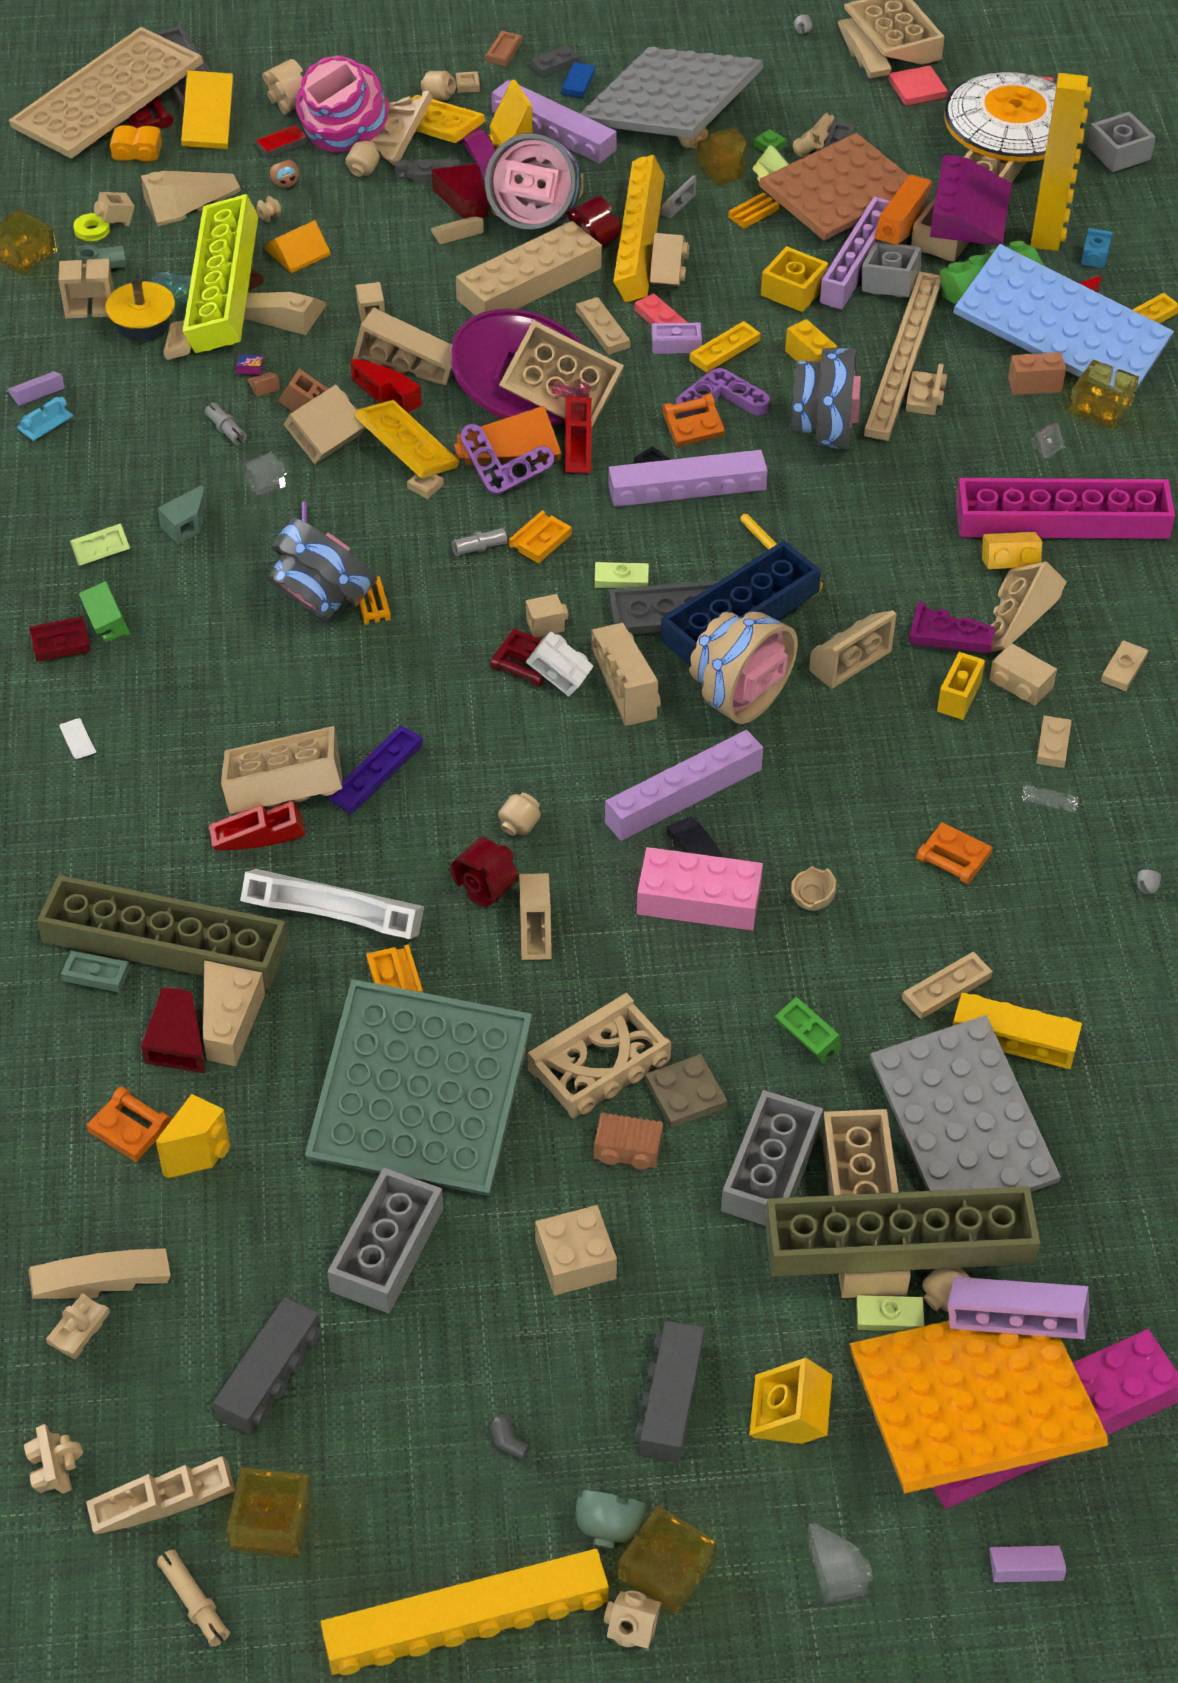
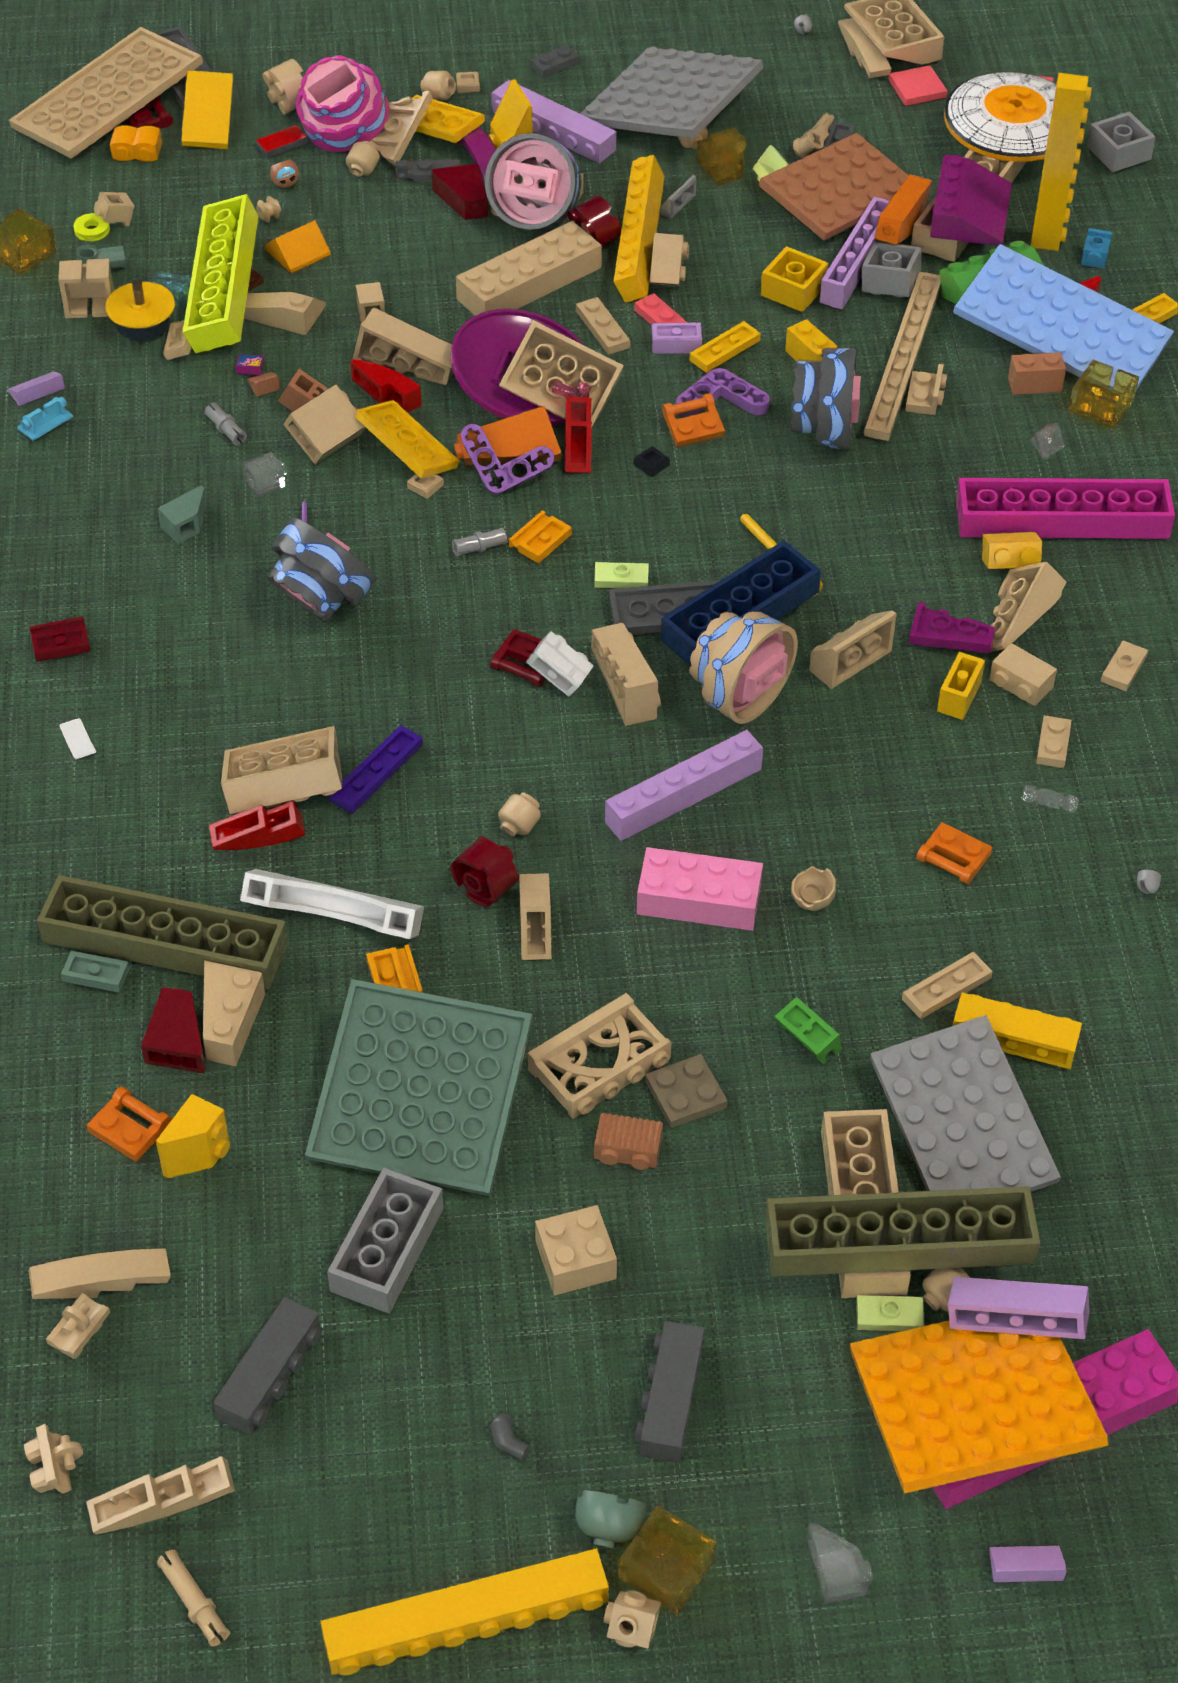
yellowish green plate [70,523,130,566] -> none
bright green hinge [79,581,131,642] -> none
tan wedge [141,171,241,226] -> none
clear yellow brick [226,1467,312,1558] -> none
light orange tile [359,576,391,625] -> none
tan slope [431,216,484,245] -> none
nougat tile [485,31,522,67] -> none
tan brick [526,594,568,637] -> none
blue tile [562,62,595,98] -> none
lavender brick [608,450,768,507] -> none
black slope [666,816,722,857] -> none
light grey brick [721,1090,823,1225] -> none
light orange tile [728,192,779,229] -> none
yellow slope [749,1358,832,1444] -> none
bright green plate [753,129,786,152] -> none

